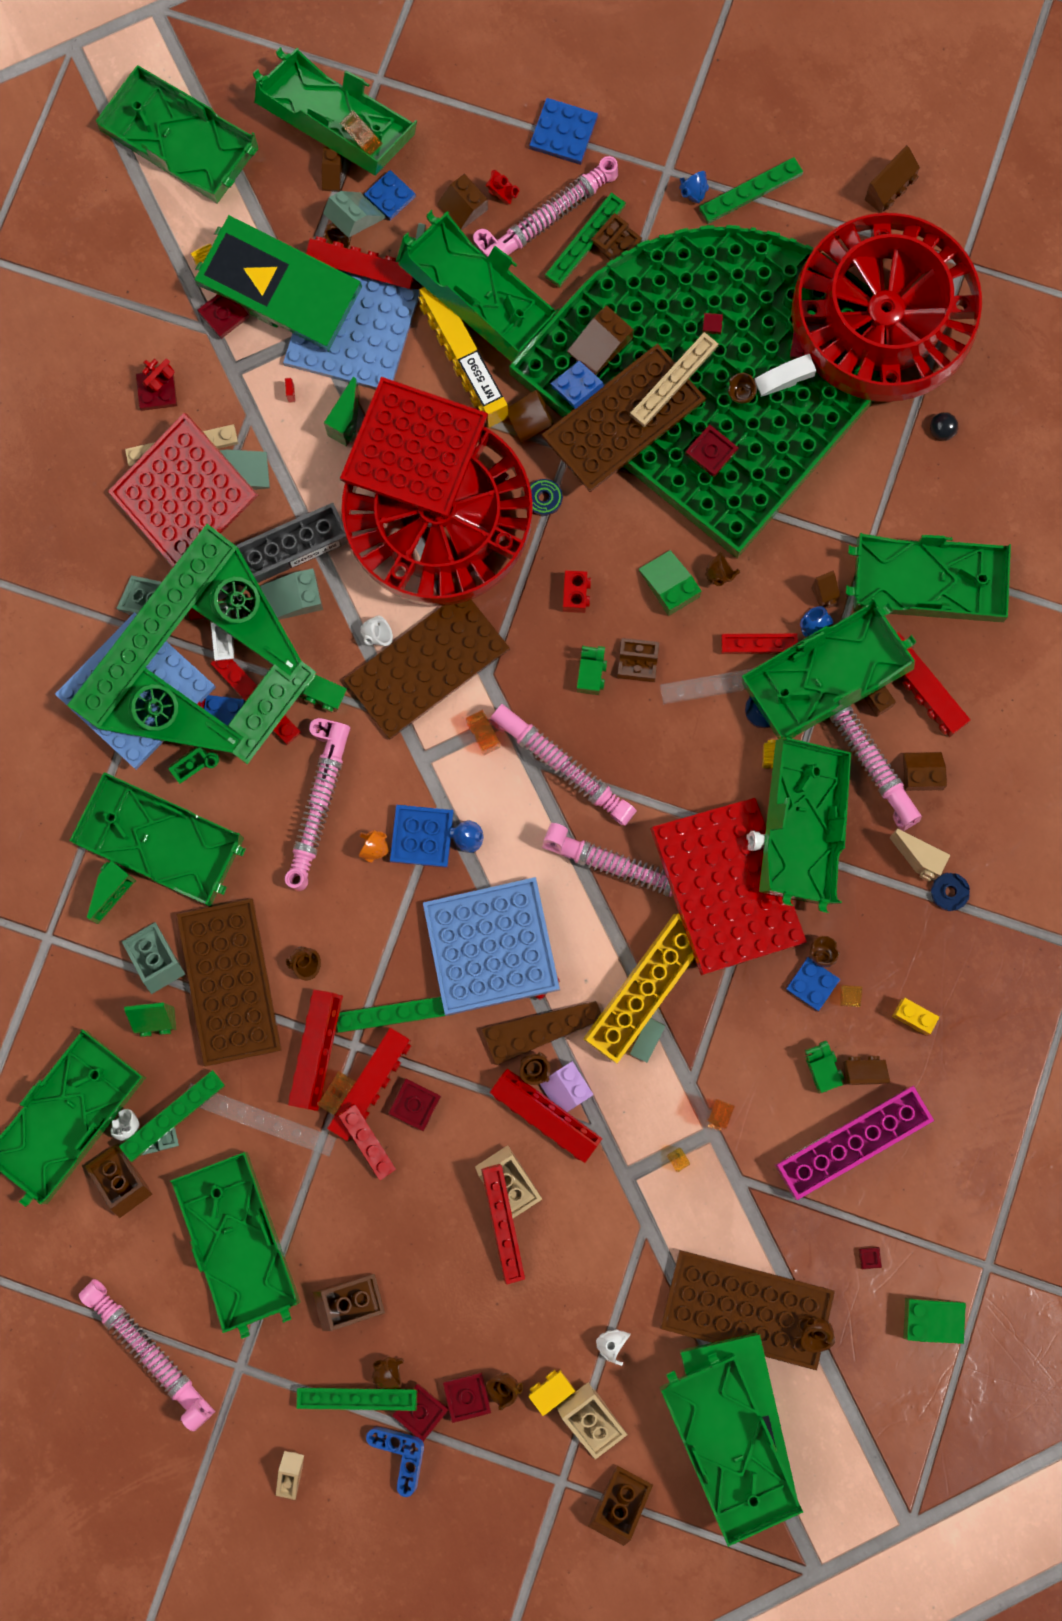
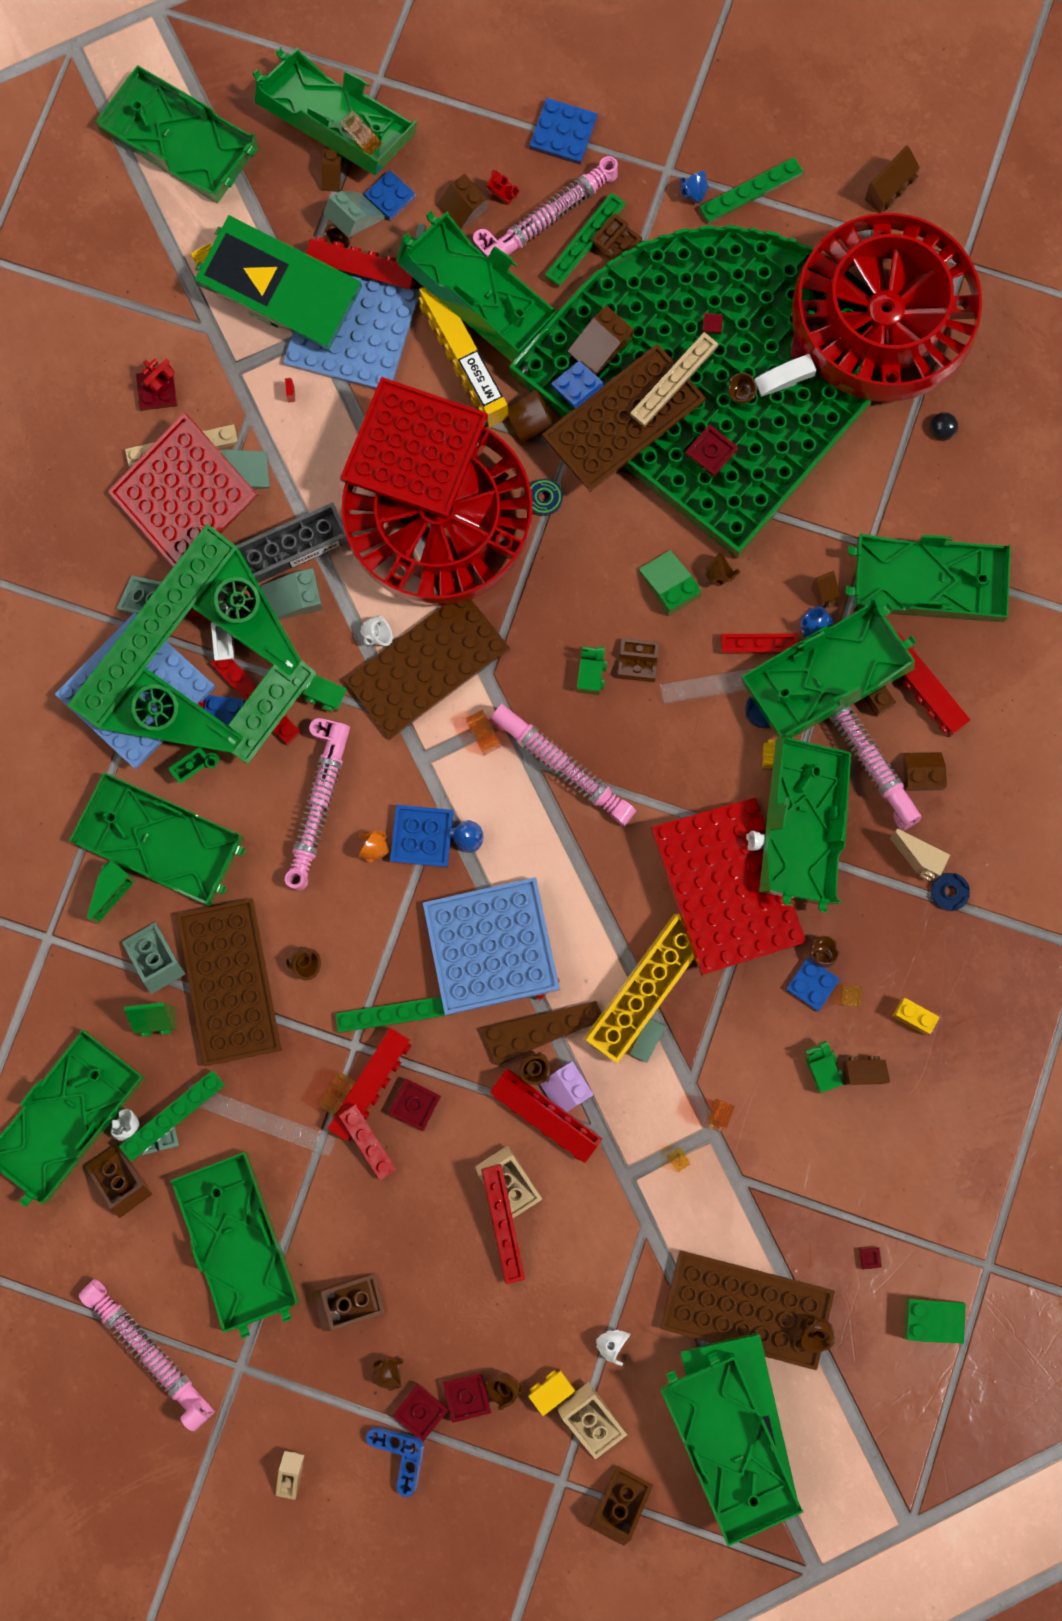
dark red plate [197,294,250,339] -> none
red brick [288,989,343,1111] -> none
green plate [296,1388,417,1411] -> none
green slope [324,377,360,447] -> none
bright pink piece [542,823,673,897] -> none
red brick [563,570,591,613] -> none
dark pink brick [775,1086,934,1200] -> none

